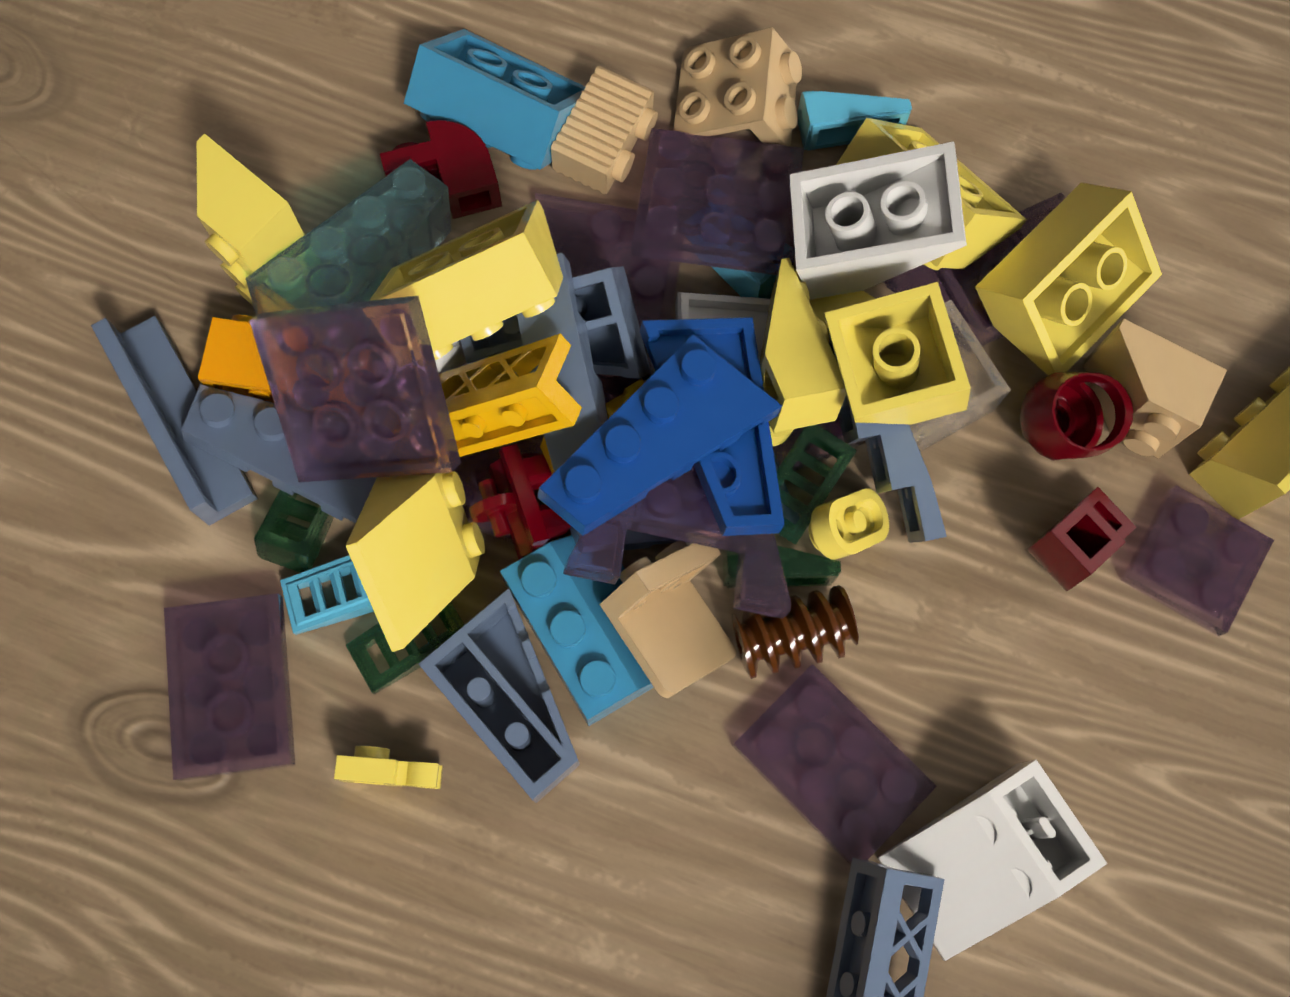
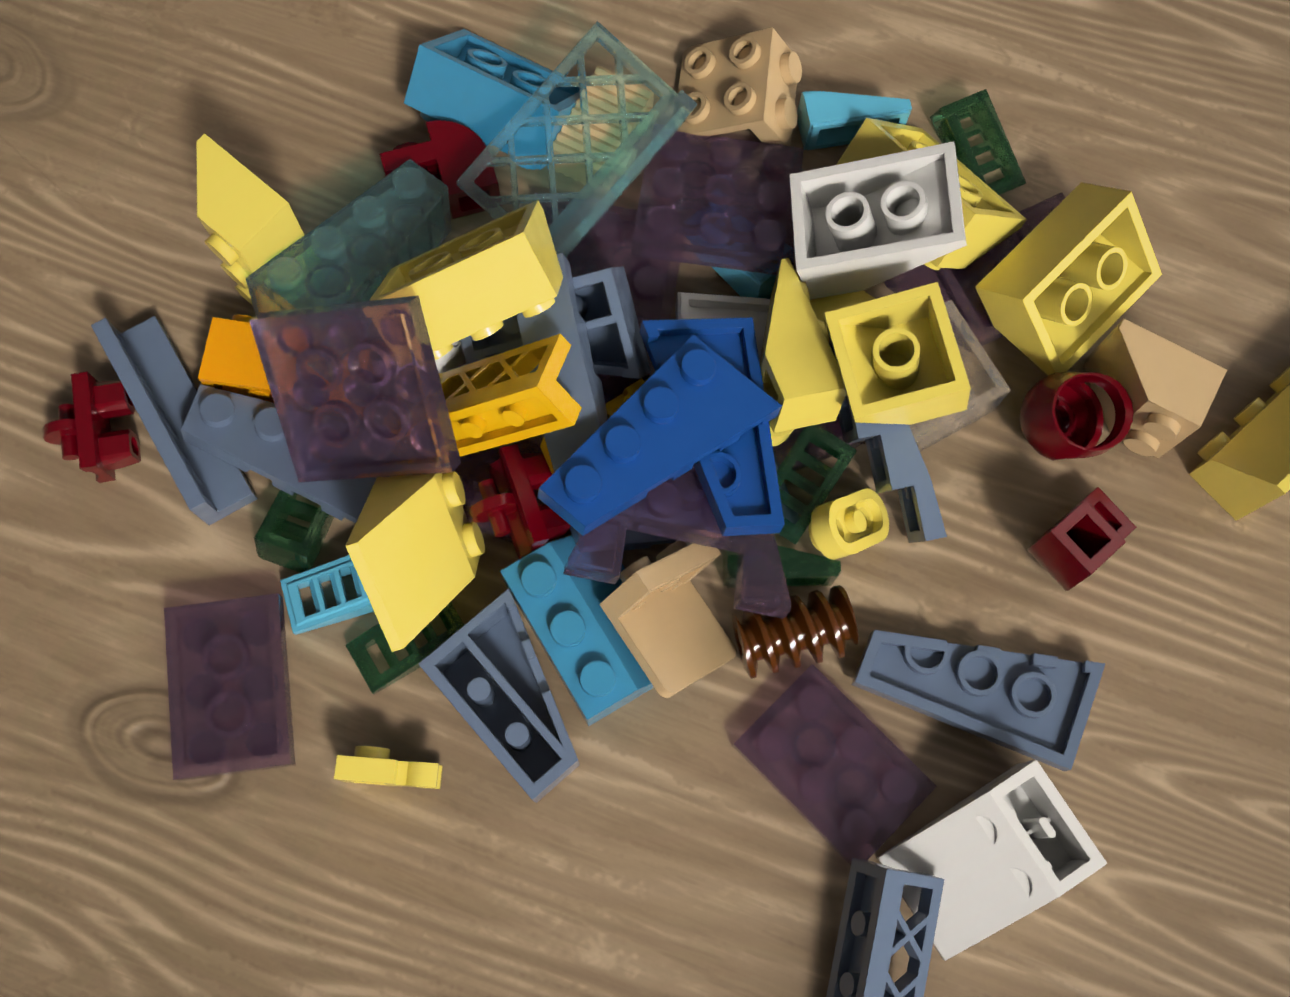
plate [1121,485,1274,636] -> none
none -> dark red hips [42,371,141,483]
none -> clear light blue fence [456,21,698,258]
none -> sand blue wing [851,630,1105,771]
none -> clear green slope [930,89,1026,195]

